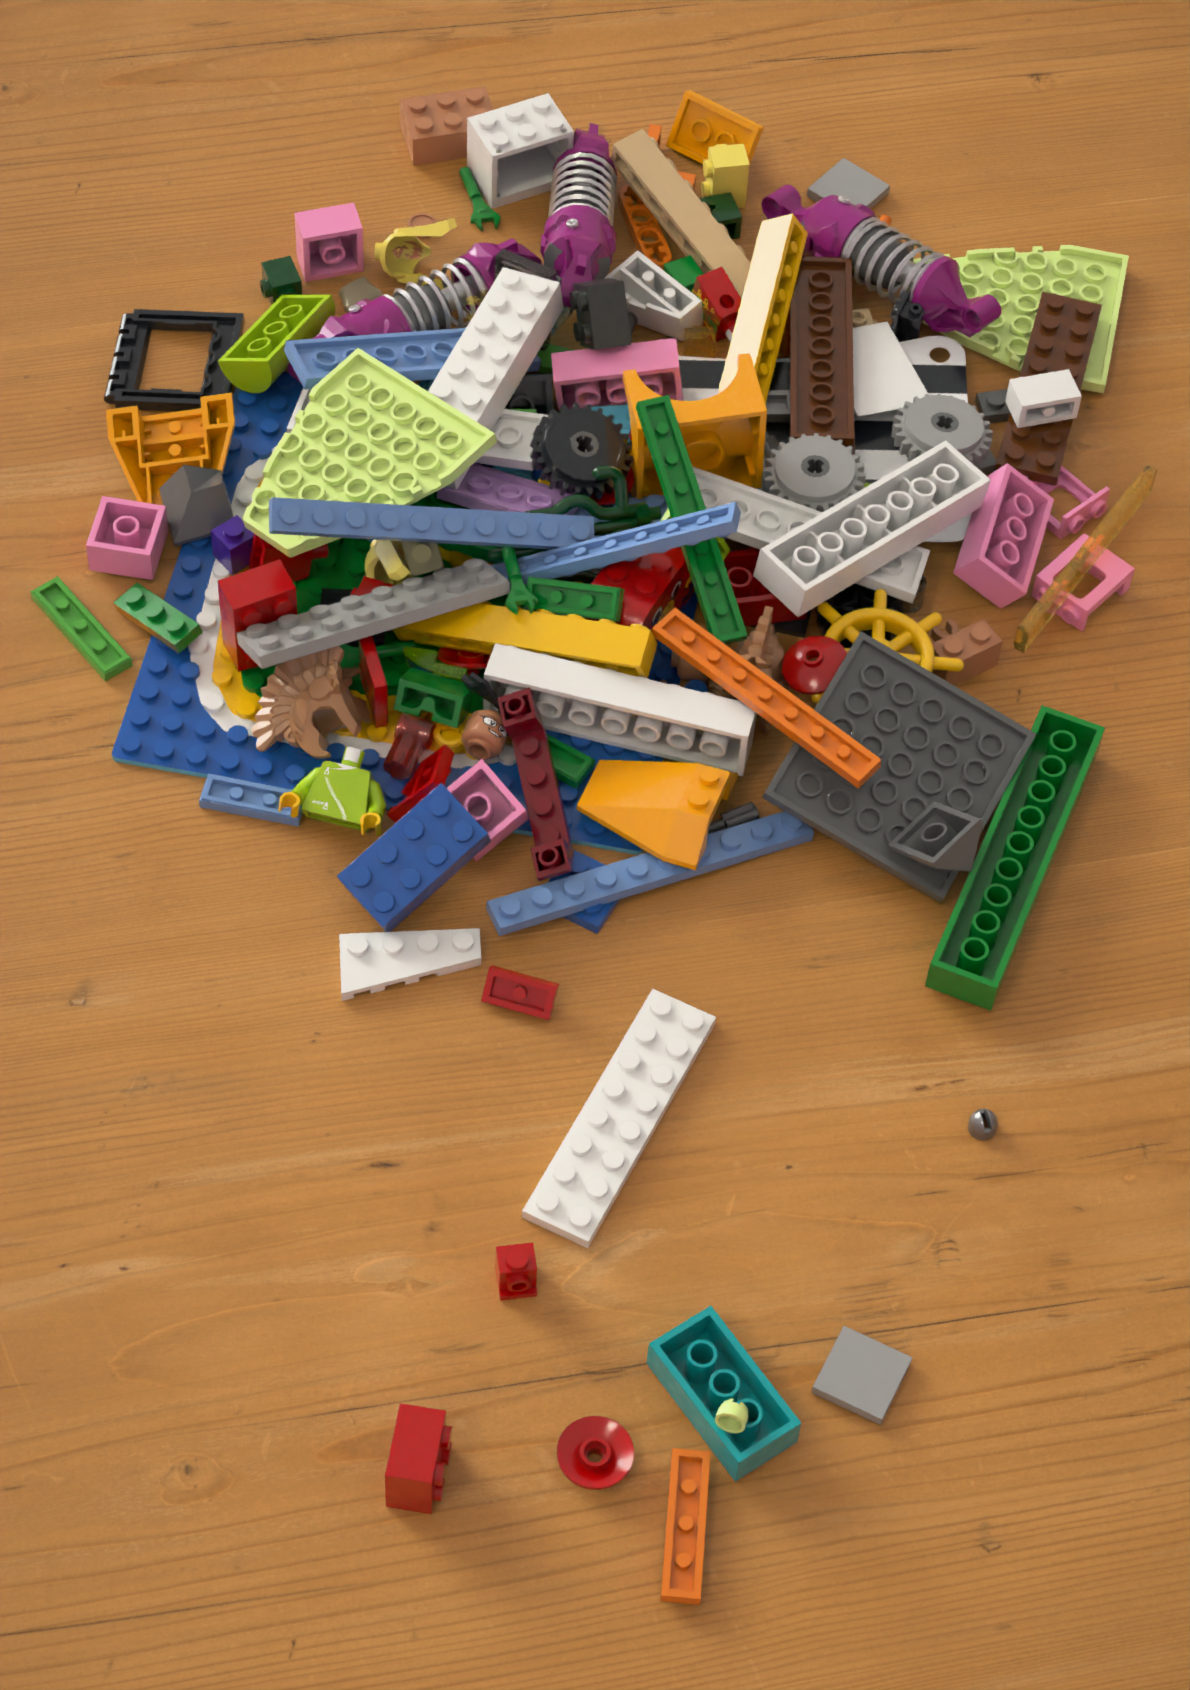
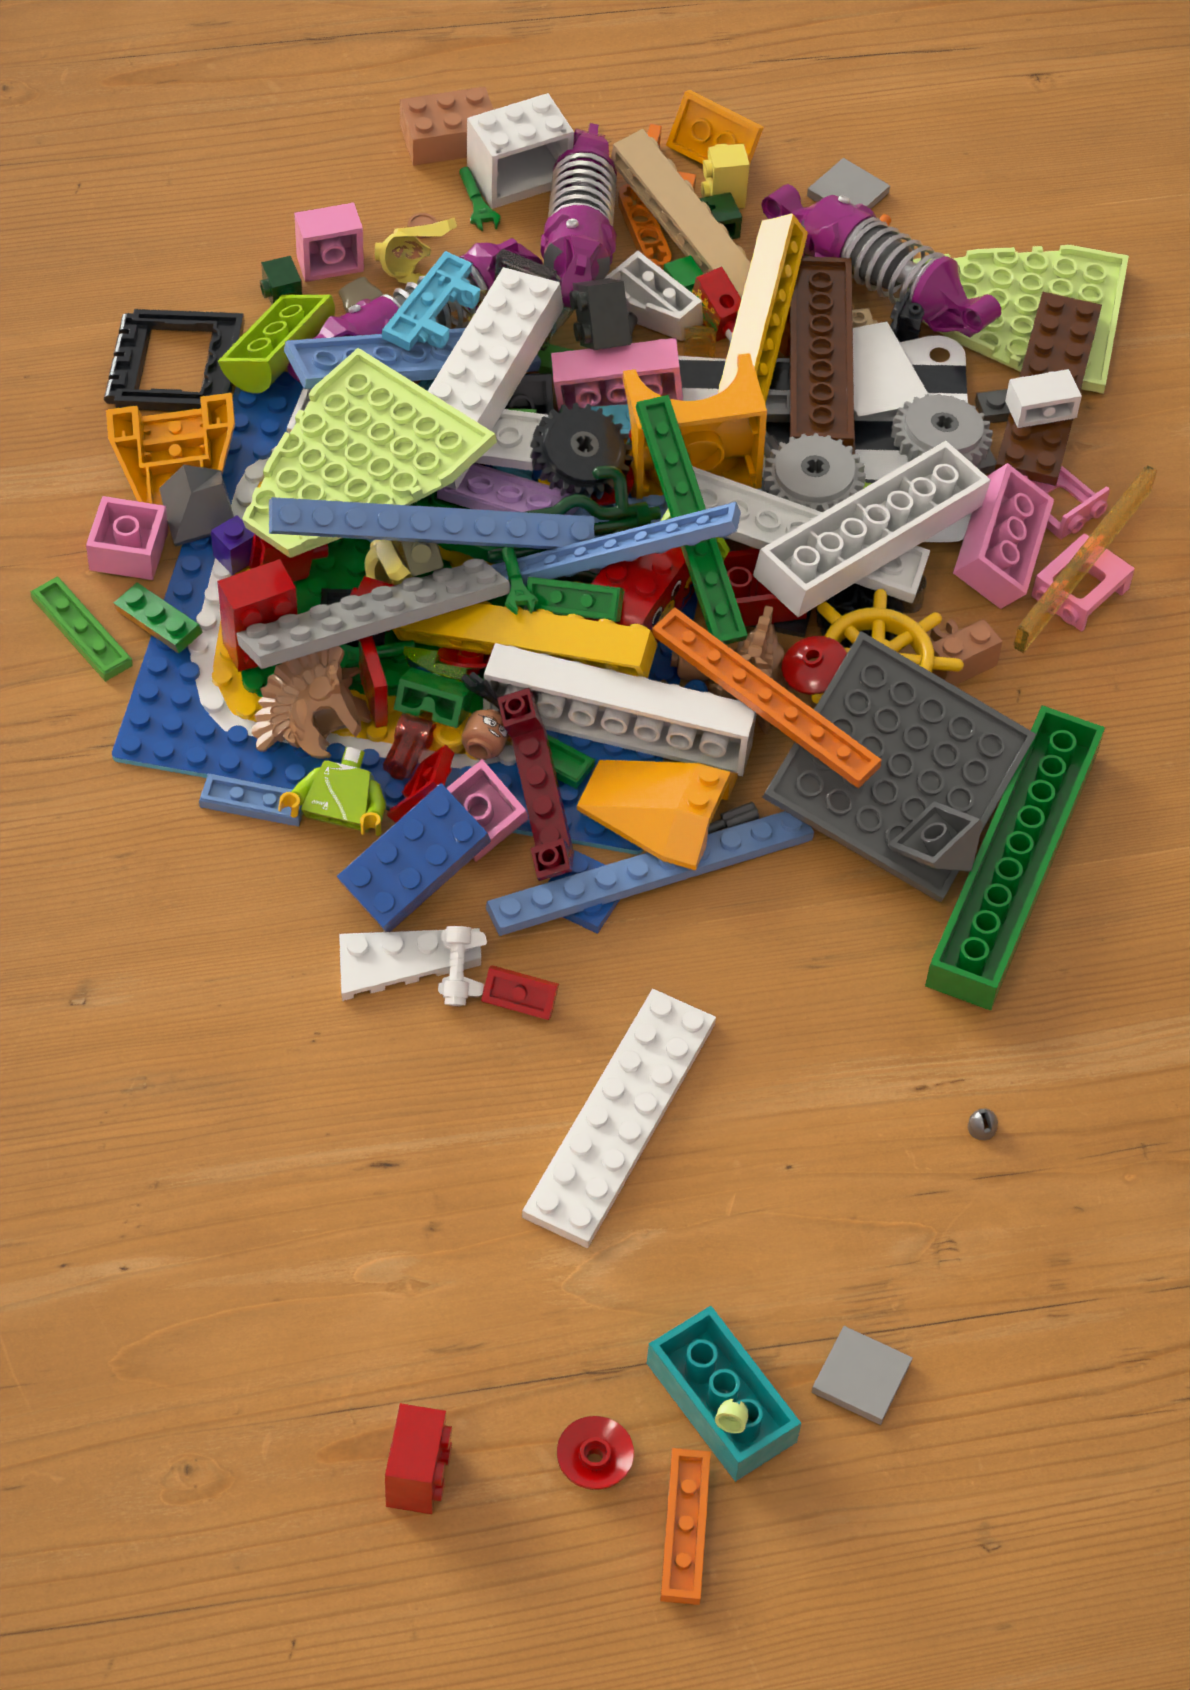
red brick [495,1242,537,1301] -> none
none -> medium azure hinge [382,251,480,351]
none -> white piece [438,926,487,1006]

